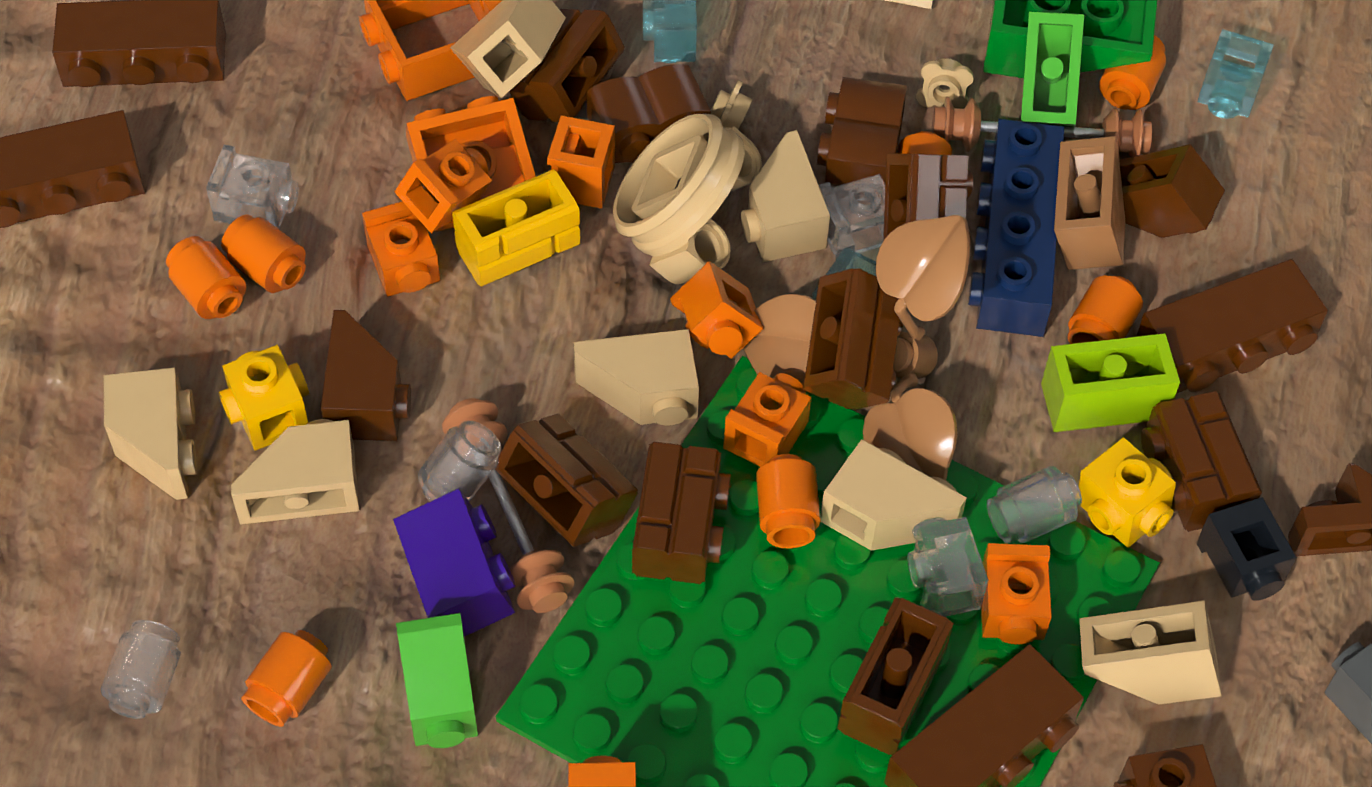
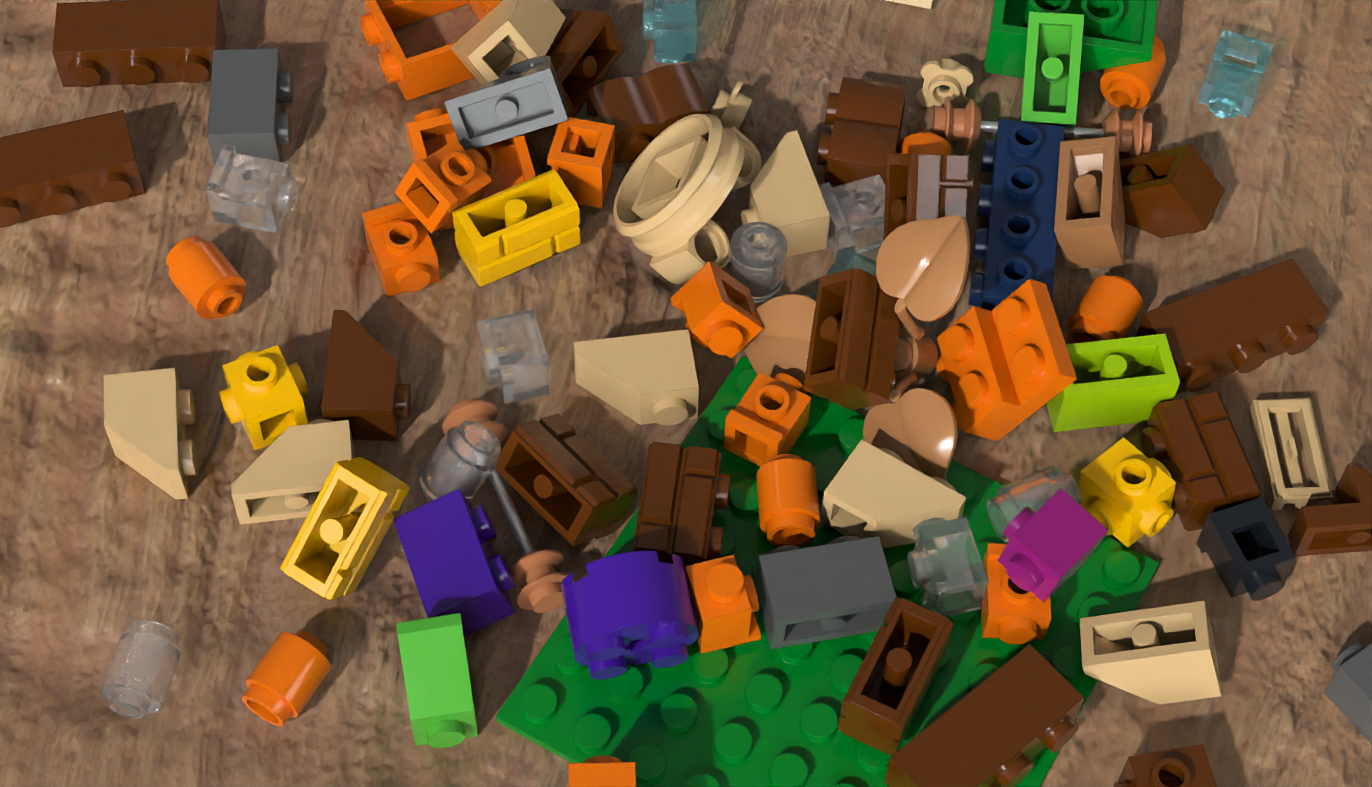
orange brick [221,214,306,293] -> none
none -> dark grey brick [207,48,294,169]
none -> yellow brick [280,457,410,600]
none -> plate [444,56,569,150]
none -> clear brick [476,309,549,404]
none -> dark purple brick [561,551,699,680]
none -> orange brick [685,554,761,654]
none -> clear brick [728,222,787,302]
none -> dark grey brick [754,536,896,650]
none -> orange plate [936,279,1077,441]
none -> magenta brick [997,488,1108,603]
none -> tan tile [1249,397,1333,510]

